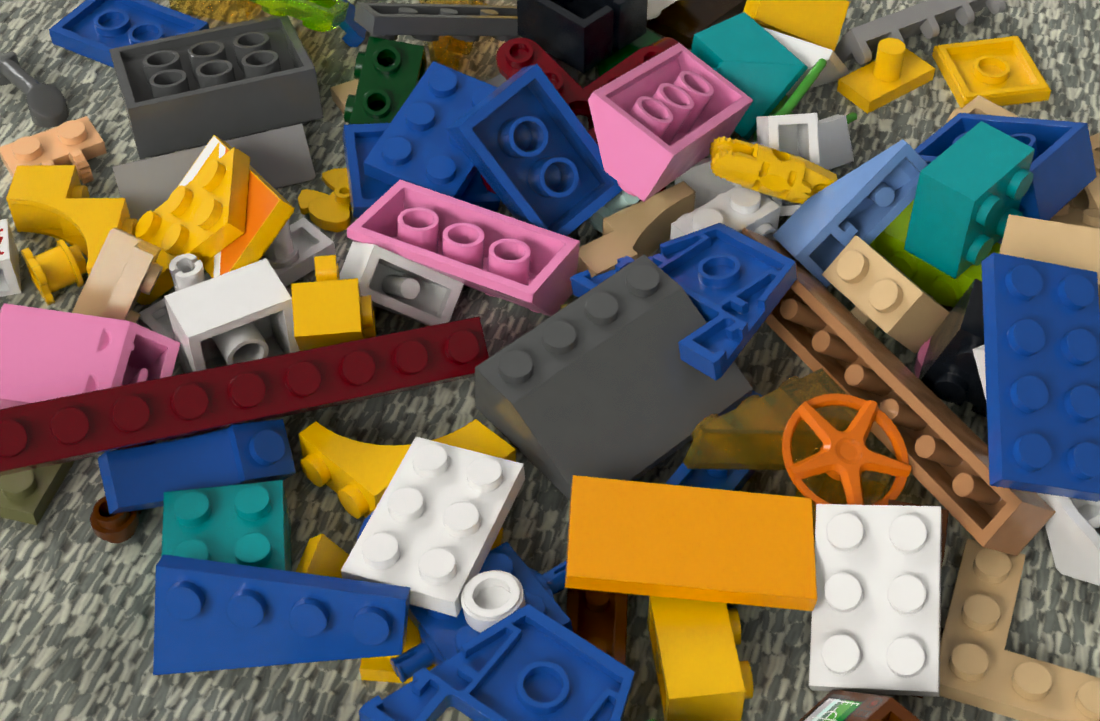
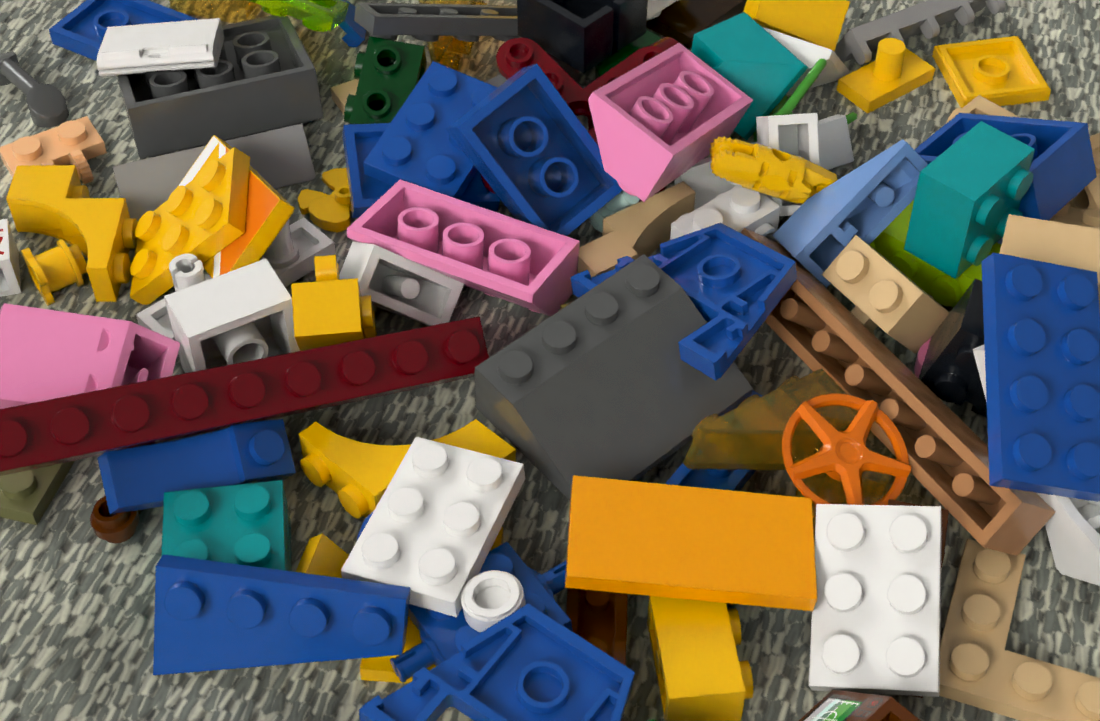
tan bracket [72,228,163,324] -> none
none -> white piece [97,18,224,77]

